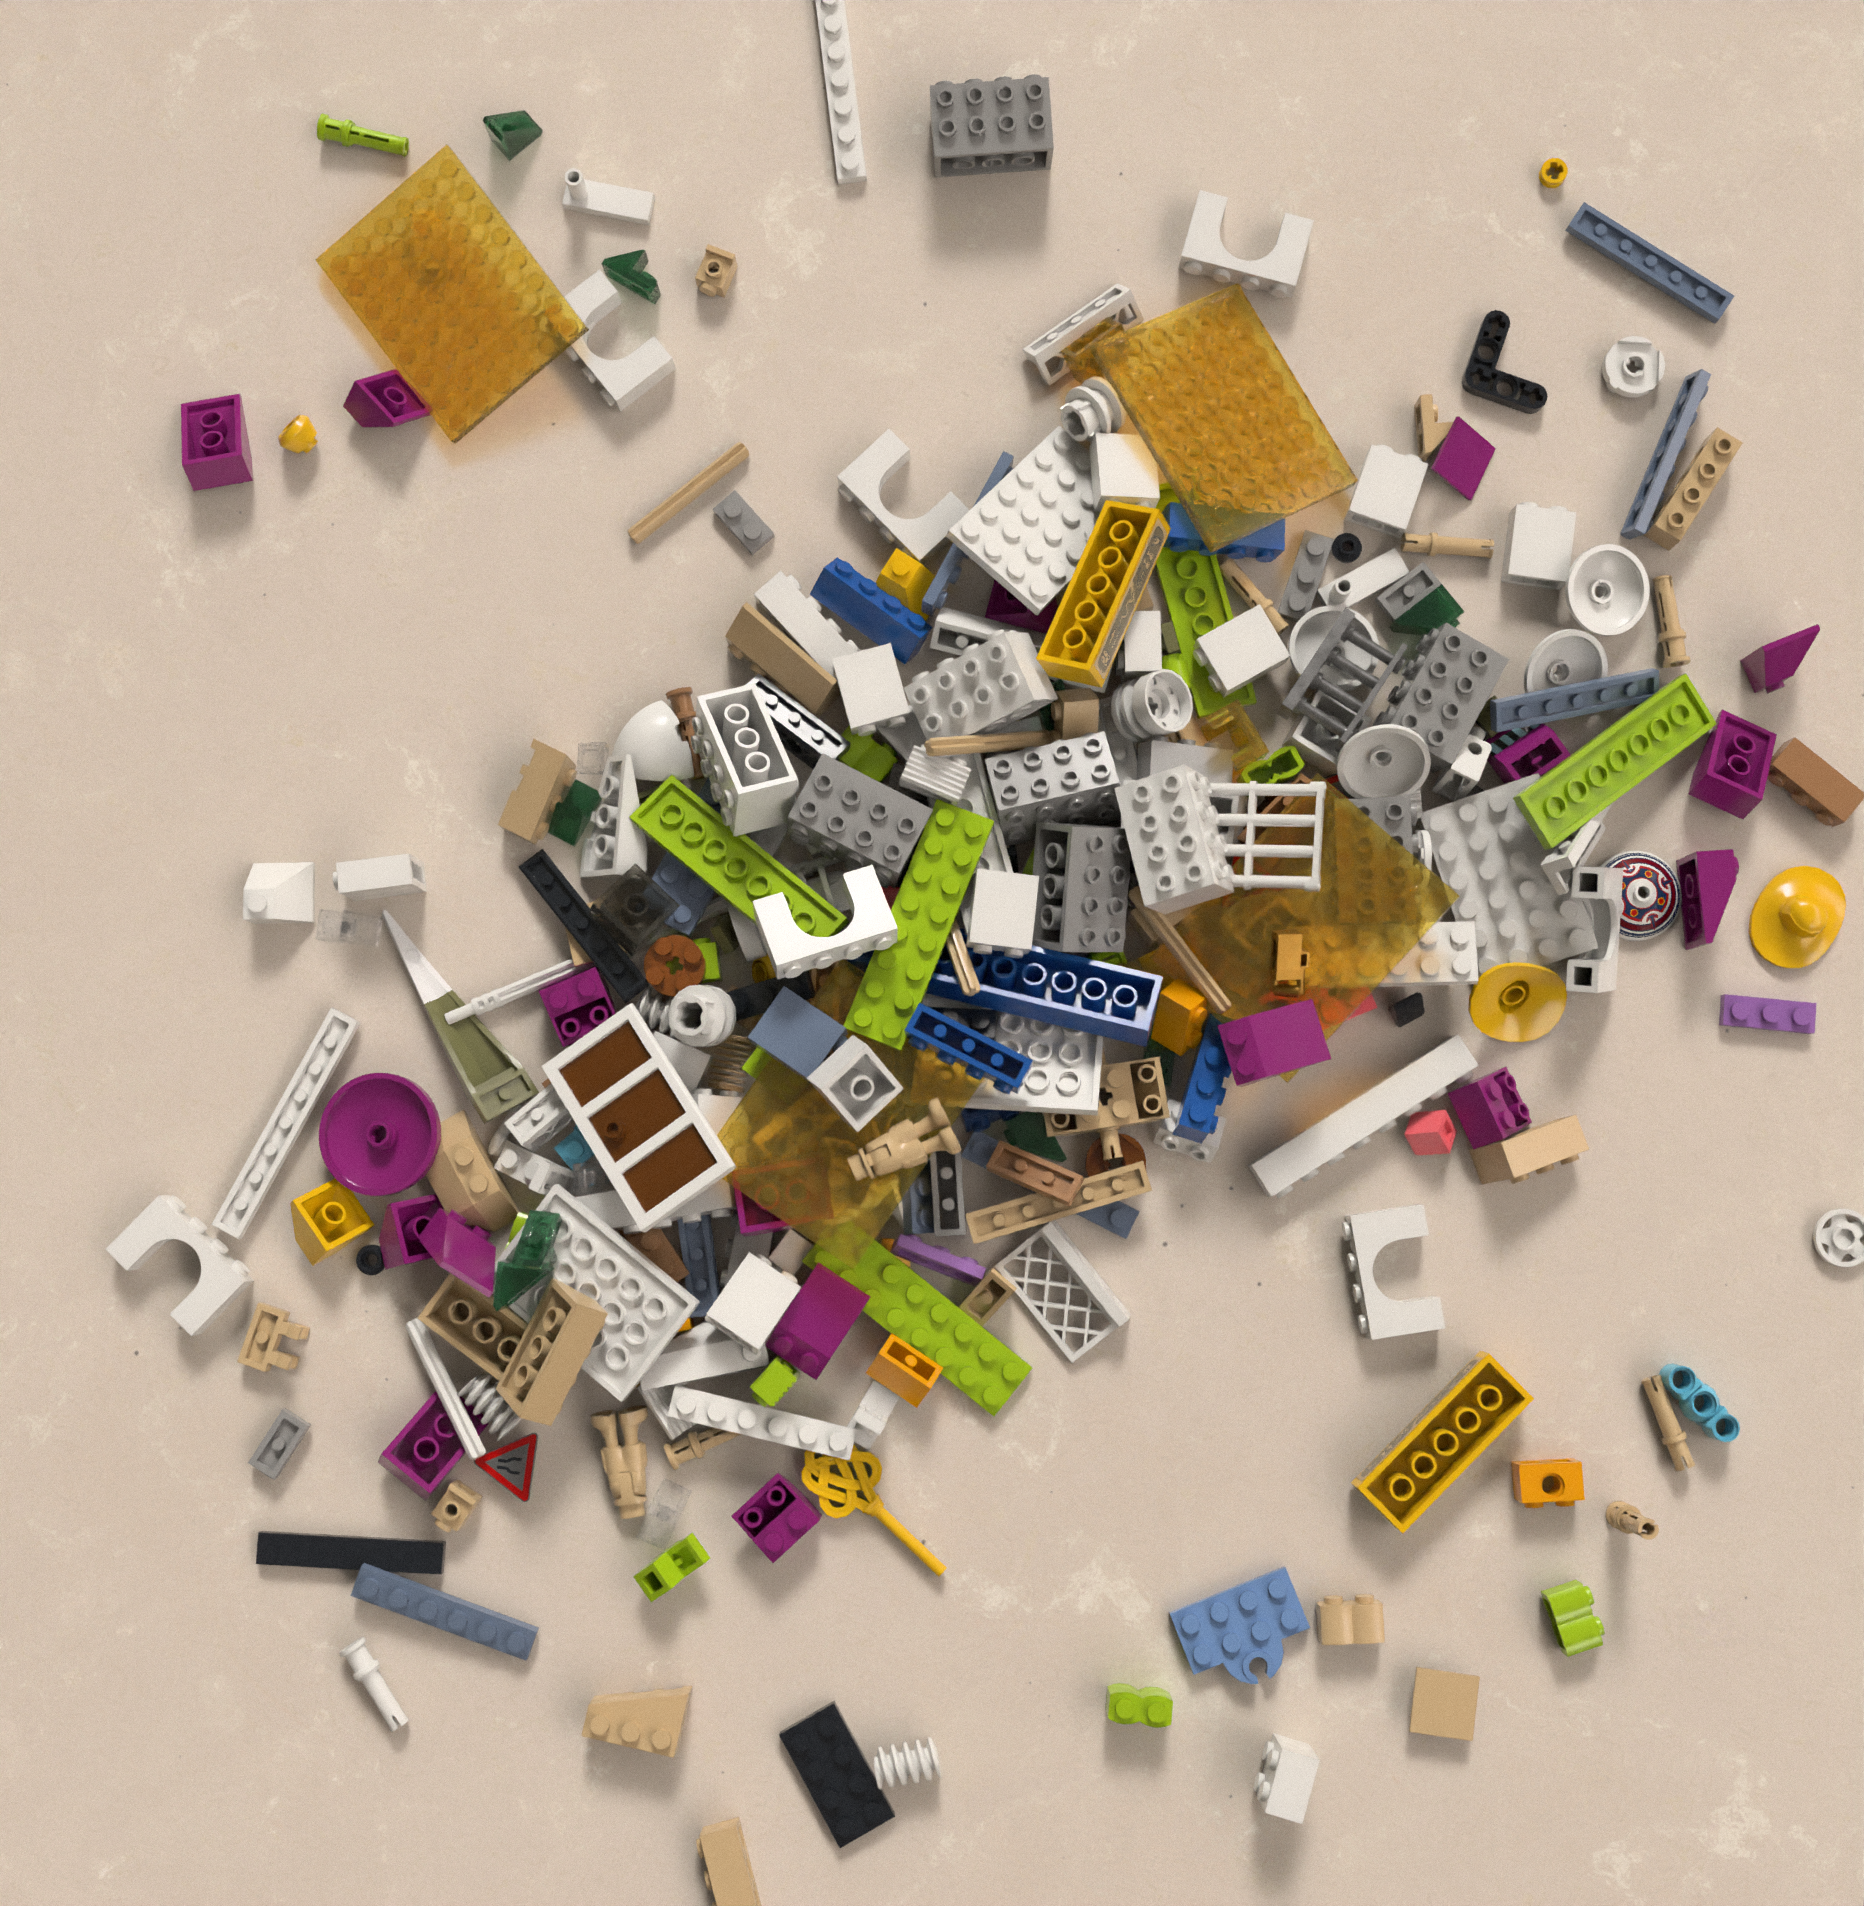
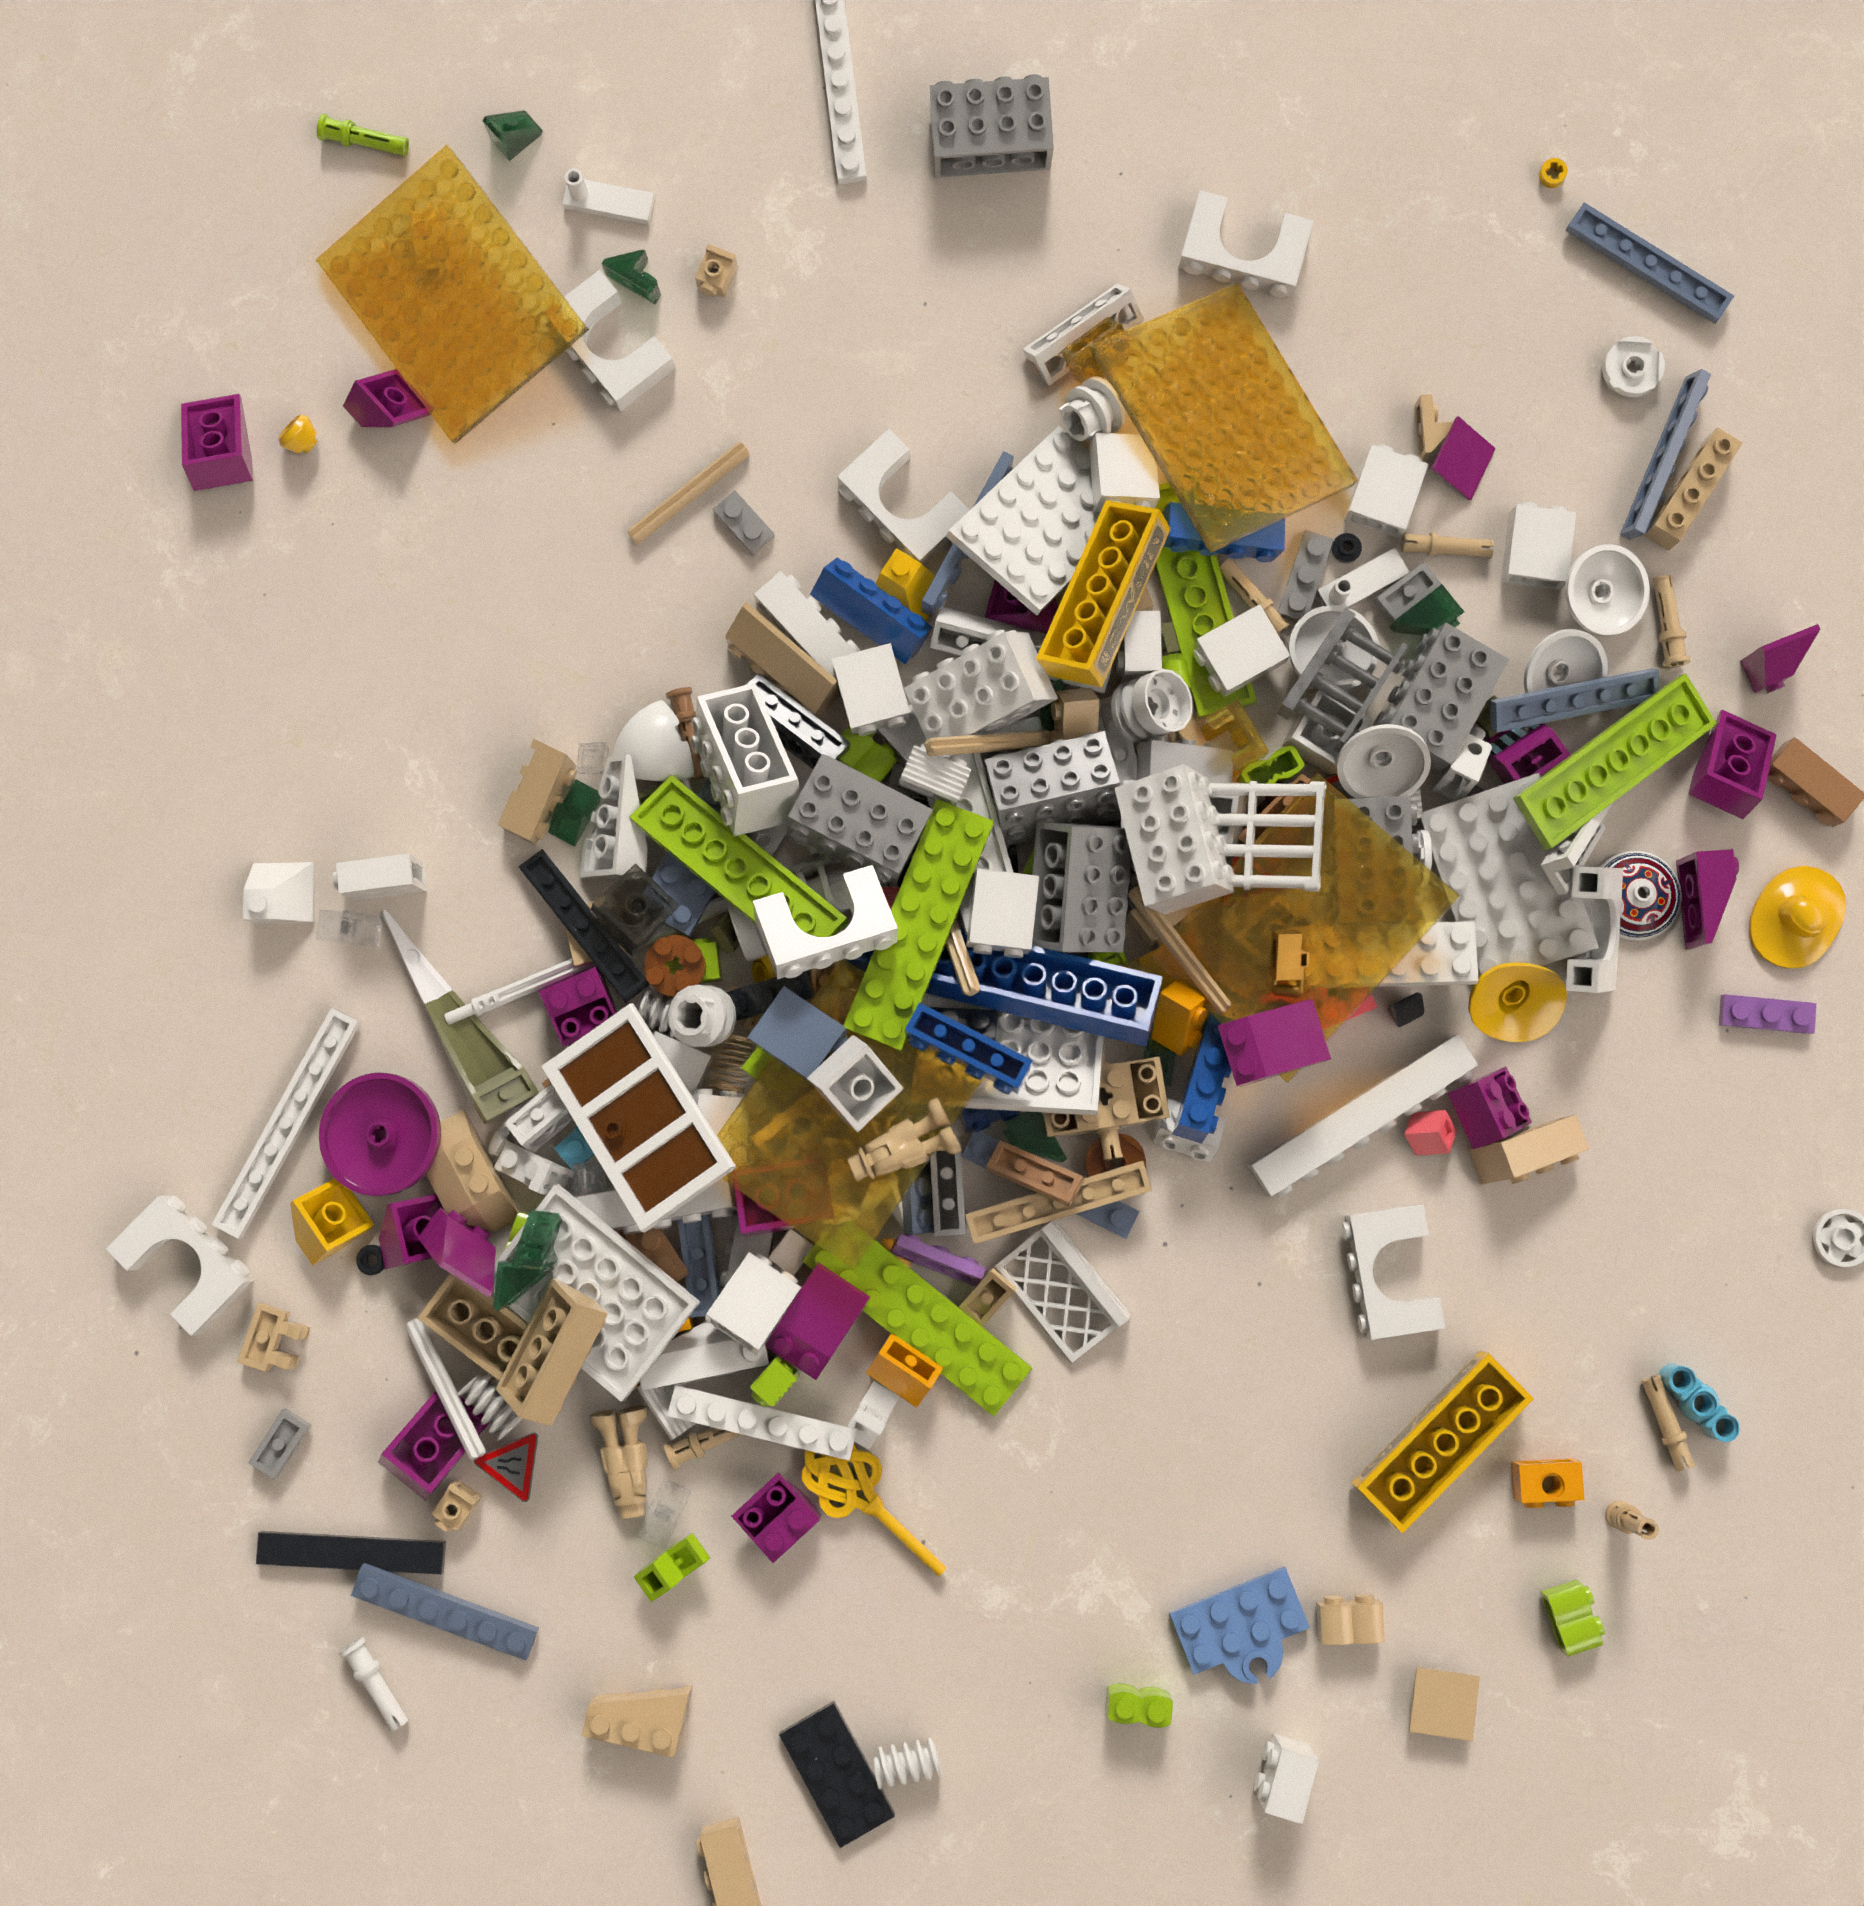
black beam [1461,310,1548,414] -> none

